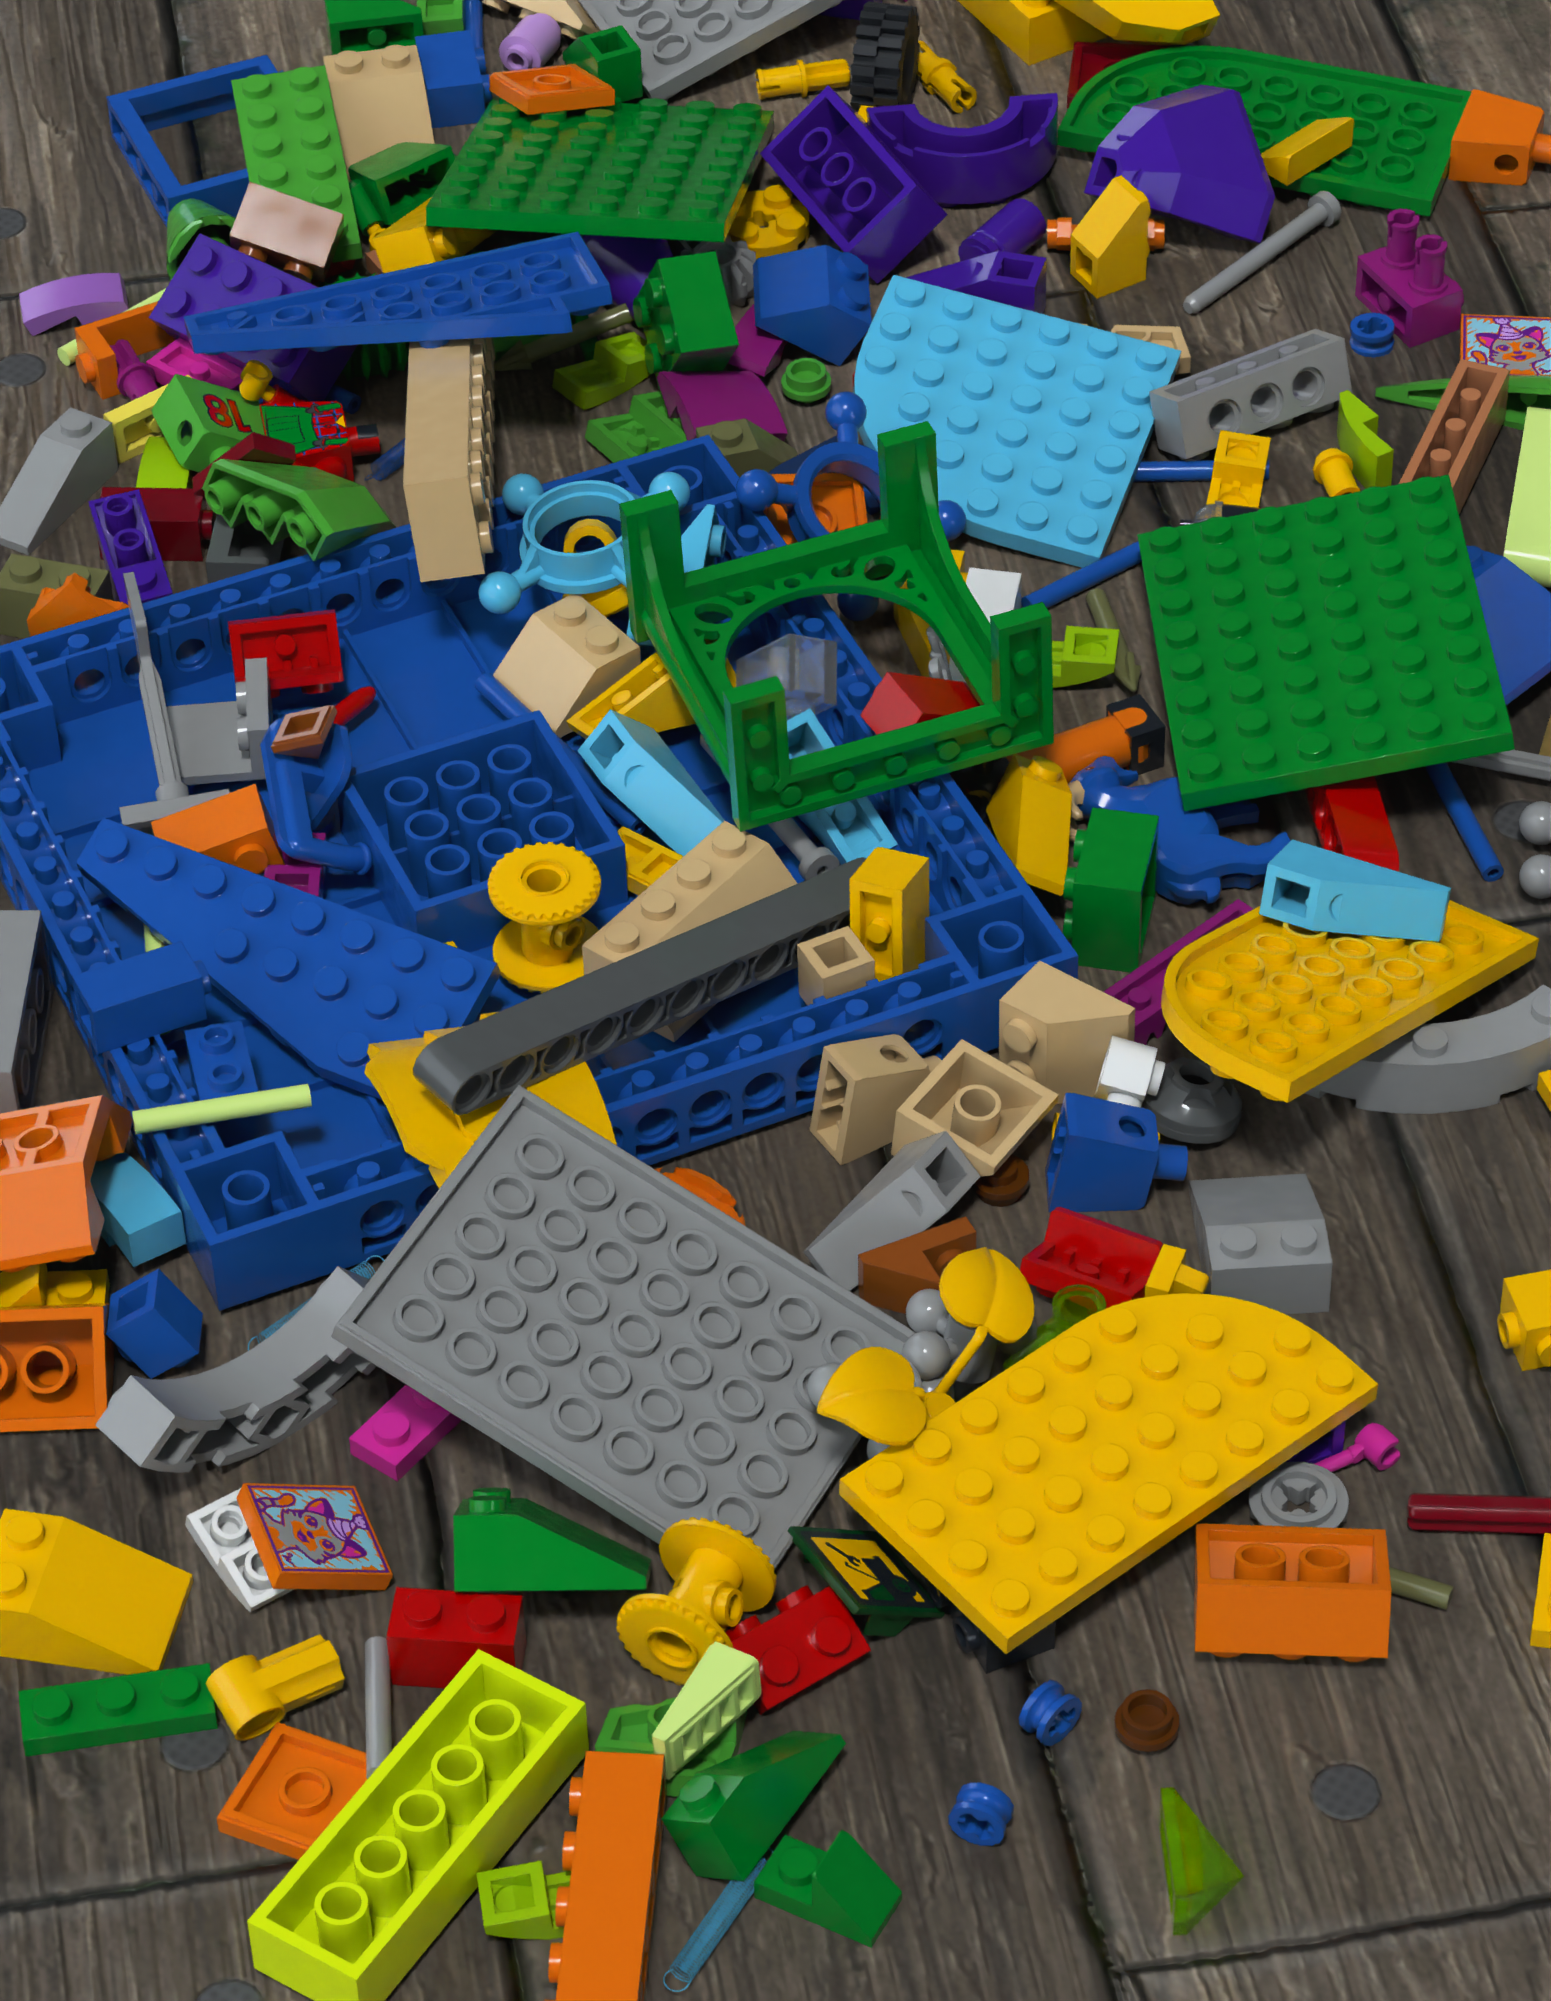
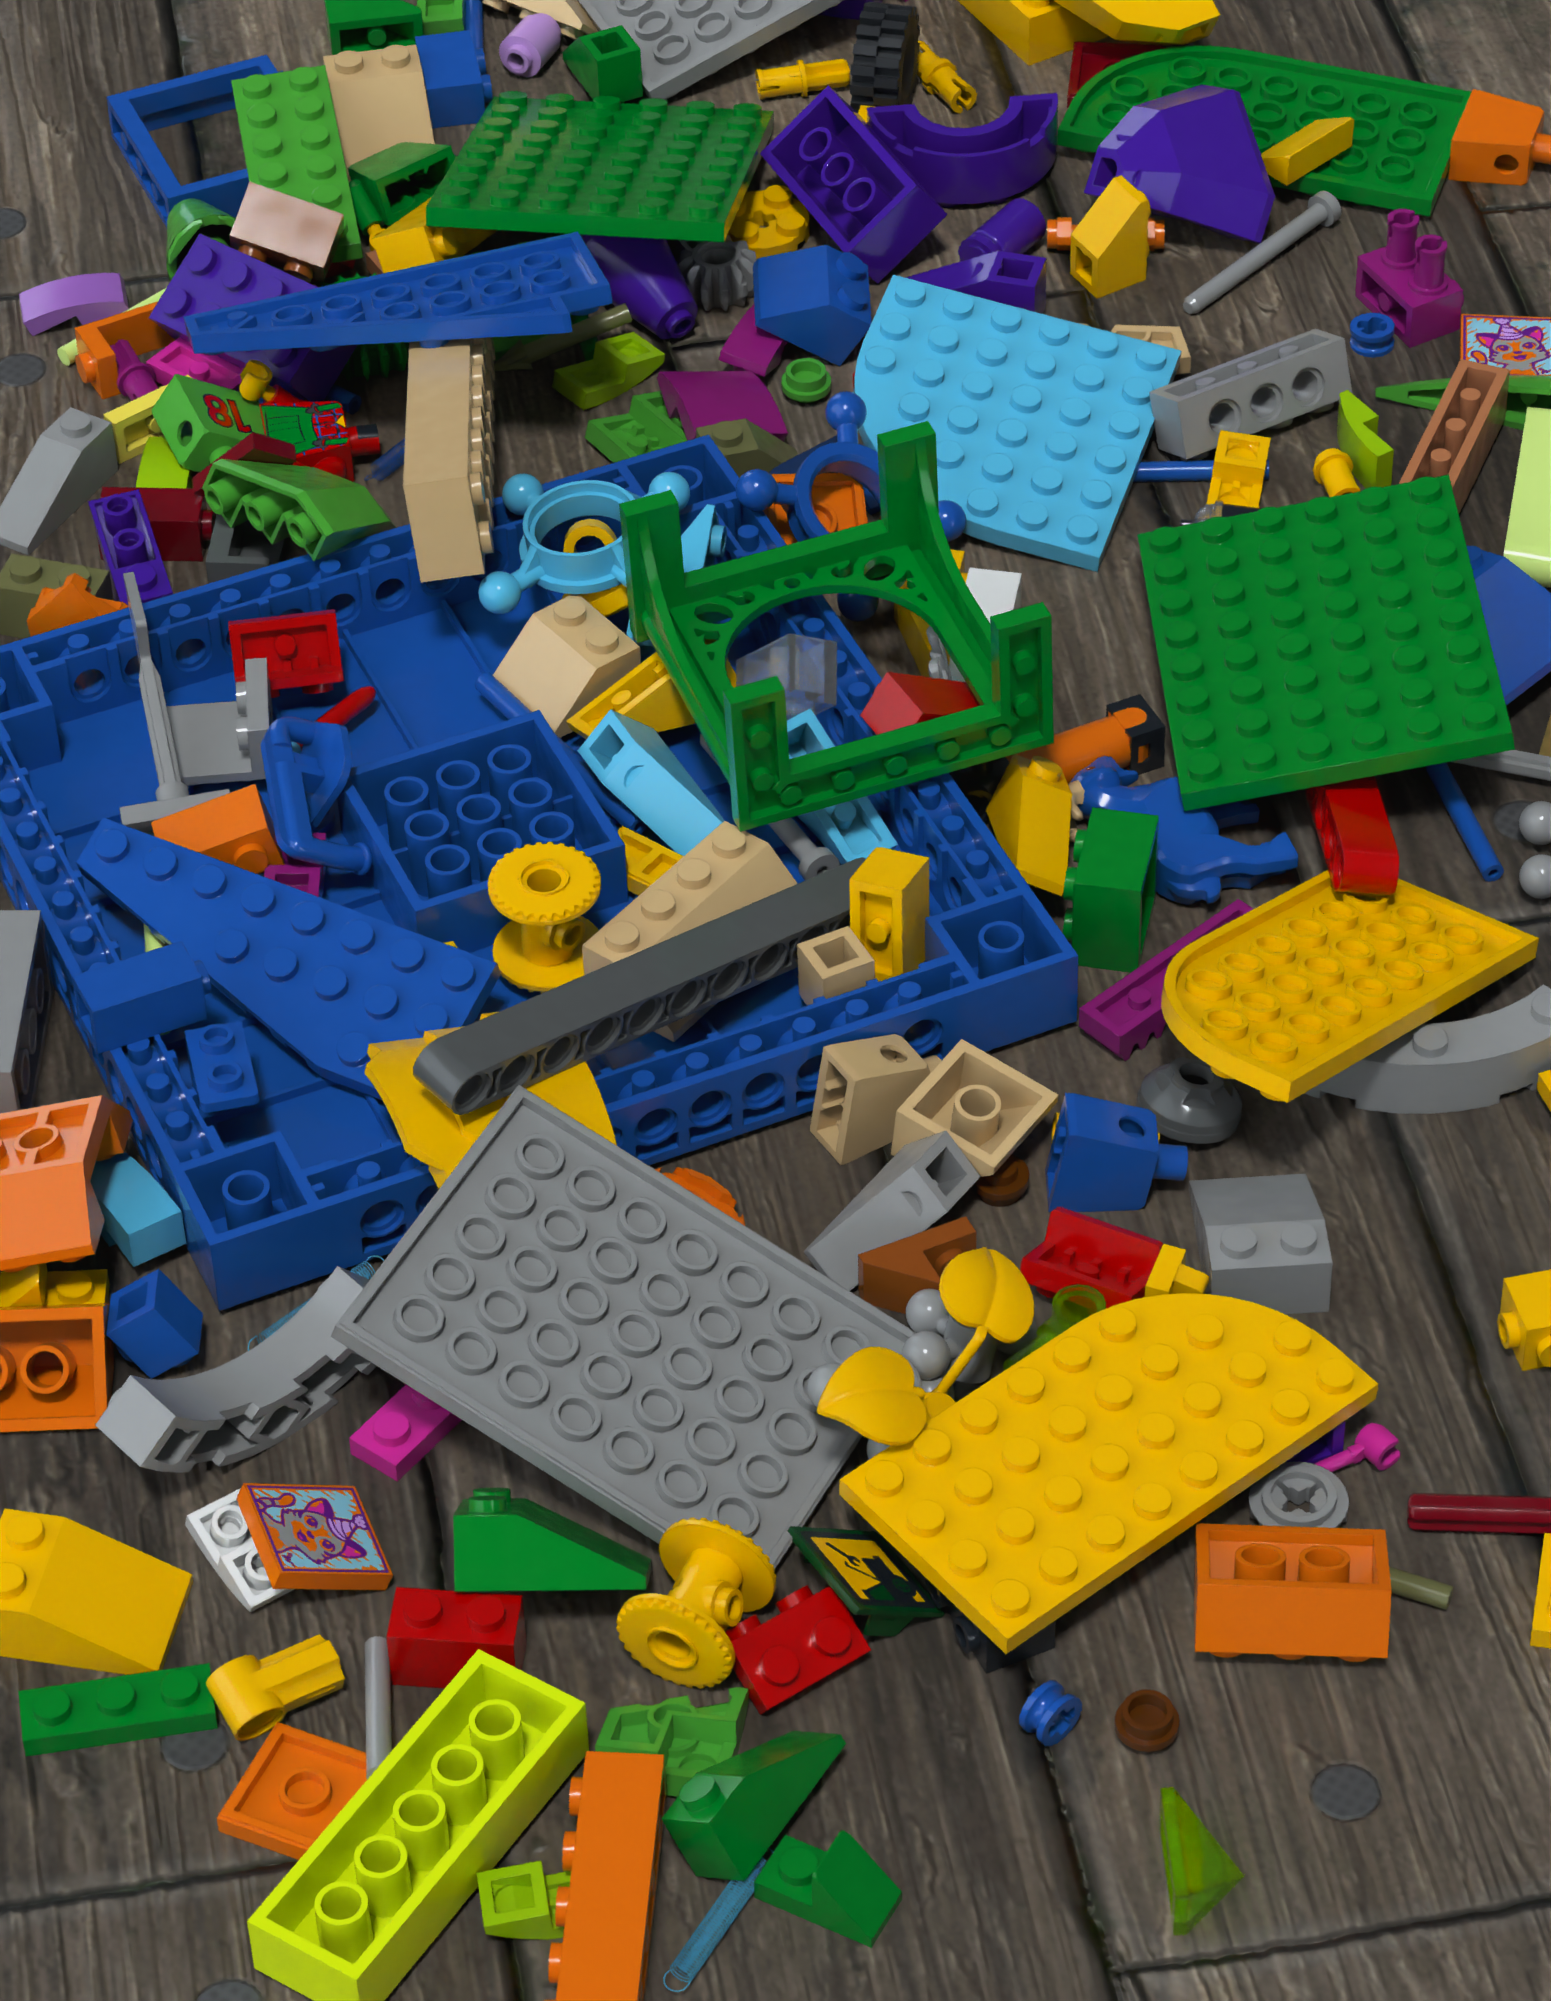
yellowish green bar [132,1084,312,1135] -> none
dark orange slope [271,705,337,759] -> none
orange tile [489,64,615,115] -> none
green piece [633,251,739,390] -> none
yellowish green slope [652,1641,762,1780] -> none
blue bush [948,1782,1014,1846] -> none
tan slope [999,961,1135,1104] -> none
blue bar [1021,541,1142,608] -> none
lime slope [1052,626,1119,688] -> none
olive piece [1086,588,1141,692] -> none
white plate [1094,1035,1165,1108] -> none
medium azure slope [1259,839,1451,942] -> none

